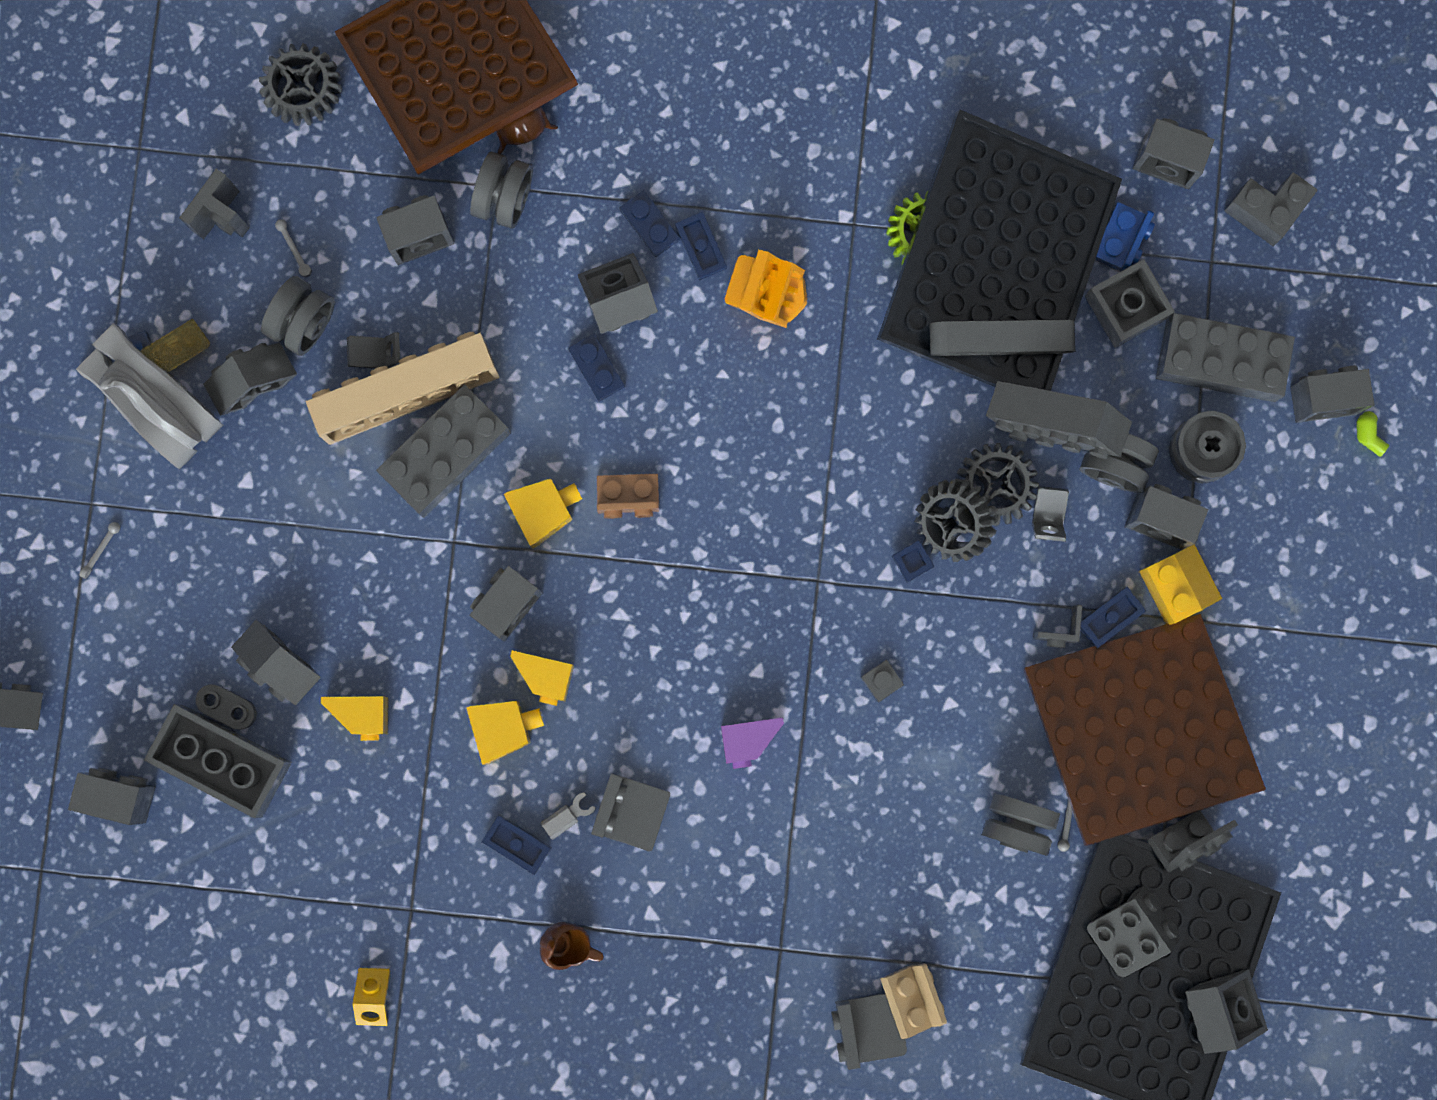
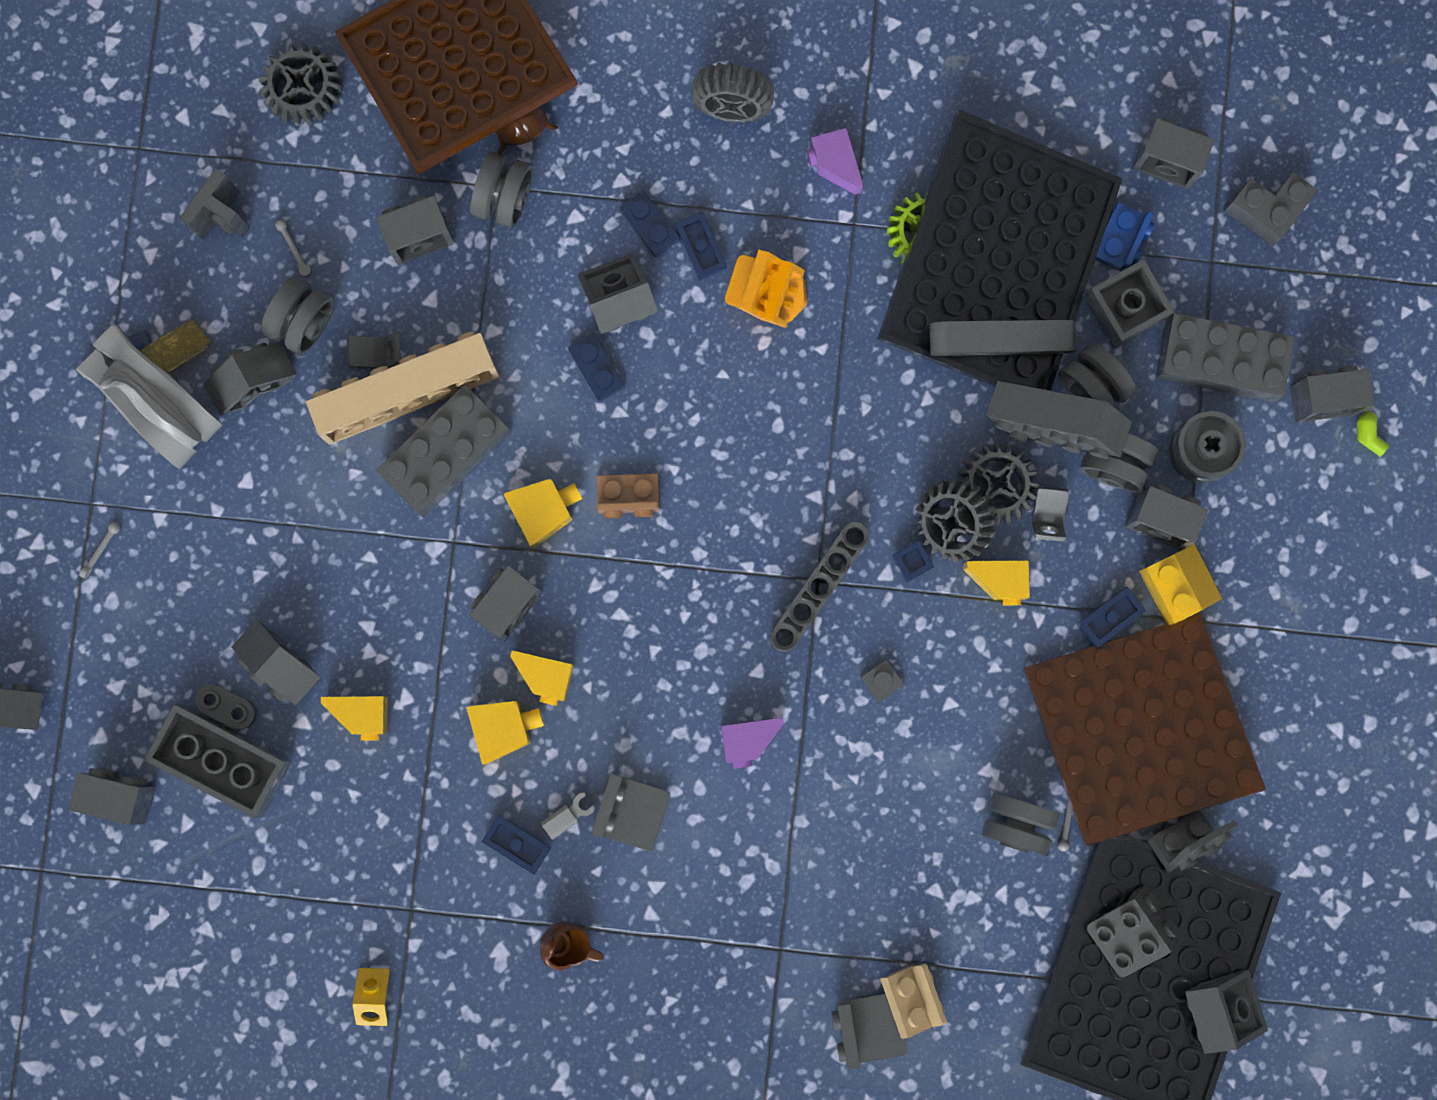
dark grey bracket [1033,604,1082,648] -> none
none -> dark grey gear [692,62,774,124]
none -> dark grey beam [770,522,869,652]
none -> medium lavender slope [806,128,863,195]
none -> yellow slope [963,561,1030,606]
none -> dark grey wheel [1058,342,1137,408]

